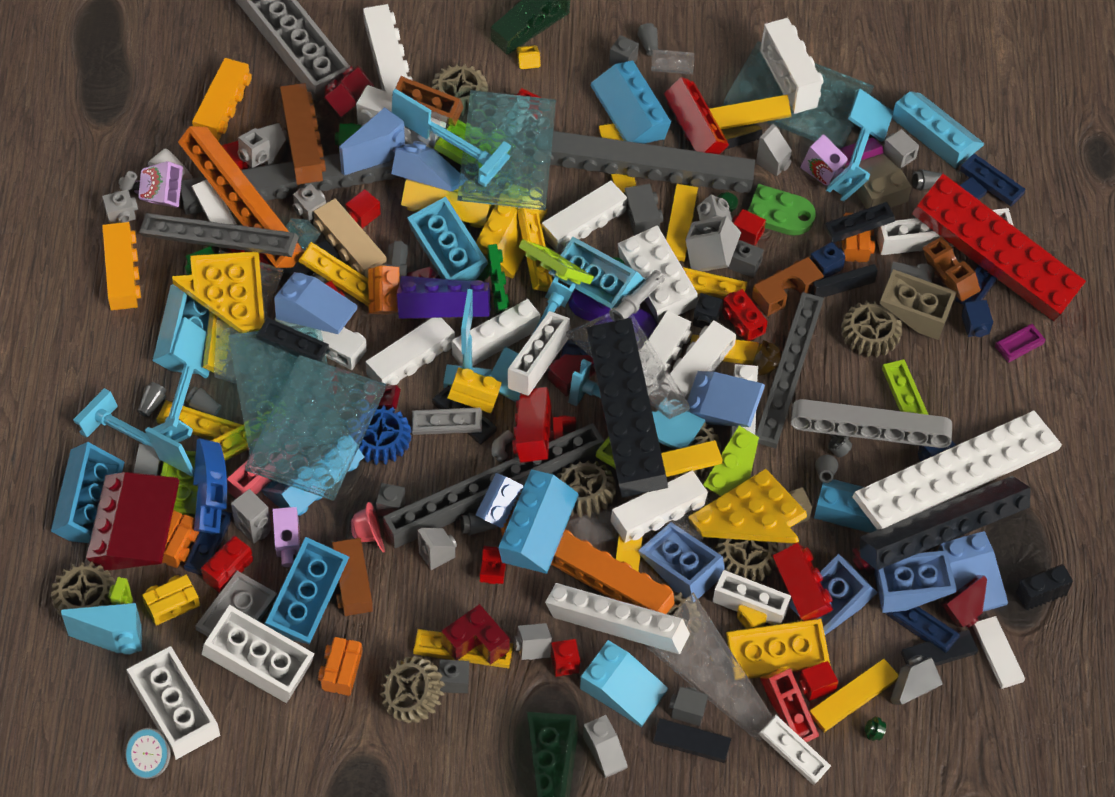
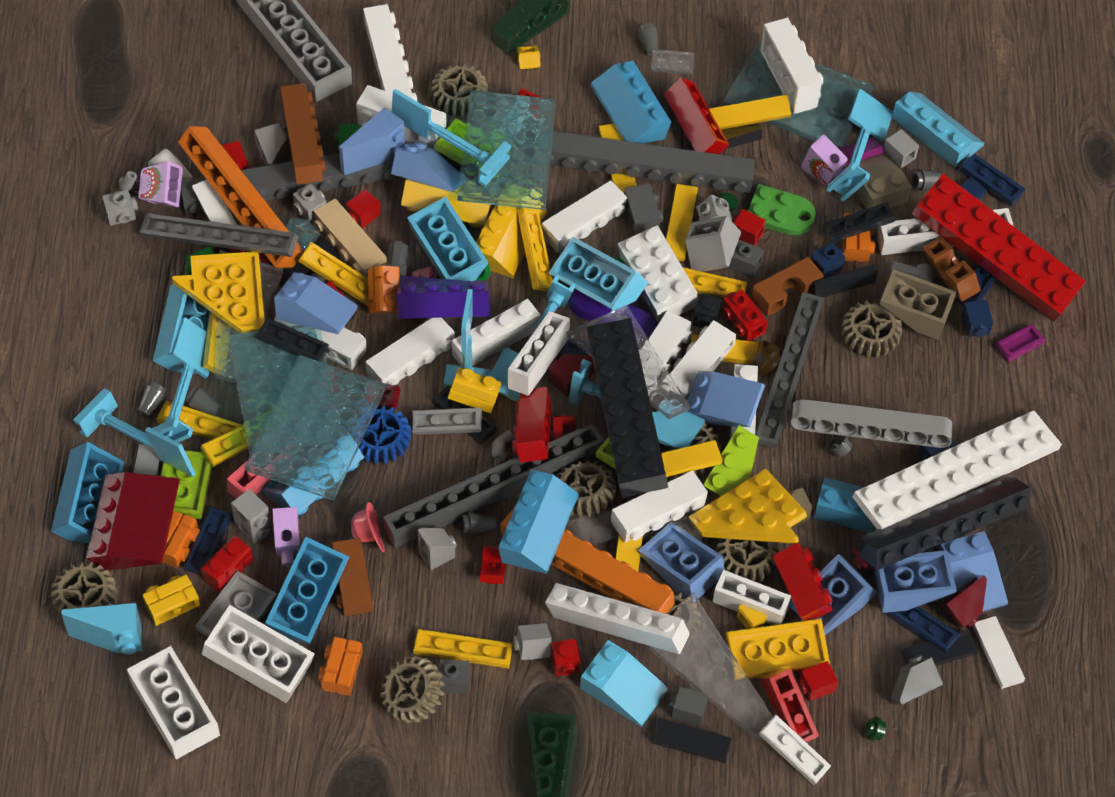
light orange brick [103,222,141,311] -> none
lime plate [109,577,133,605] -> none
piece [125,728,170,779] -> none
light orange brick [192,58,252,141] -> none
blue slope [193,439,227,534] -> none
light grey brick [238,128,270,168] -> none
dark red brick [324,65,374,117] -> none
dark grey brick [376,483,406,518] -> none
dark orange brick [392,76,463,126] -> none
dark red brick [441,604,510,665] -> none
medium blue brick [476,473,523,528] -> none
green wing [487,244,509,314] -> none
lime plate [519,239,594,285] -> none
light grey slope [583,715,628,778] -> none
dark grey brick [609,35,639,66] -> none
light grey pin [609,270,665,321] -> none
light grey slope [756,124,791,176] -> none
yellow tile [809,659,899,732] -> none
dark grey cone [815,455,839,483] -> none
lime plate [882,359,928,415] -> none
black brick [1016,564,1073,611] -> none

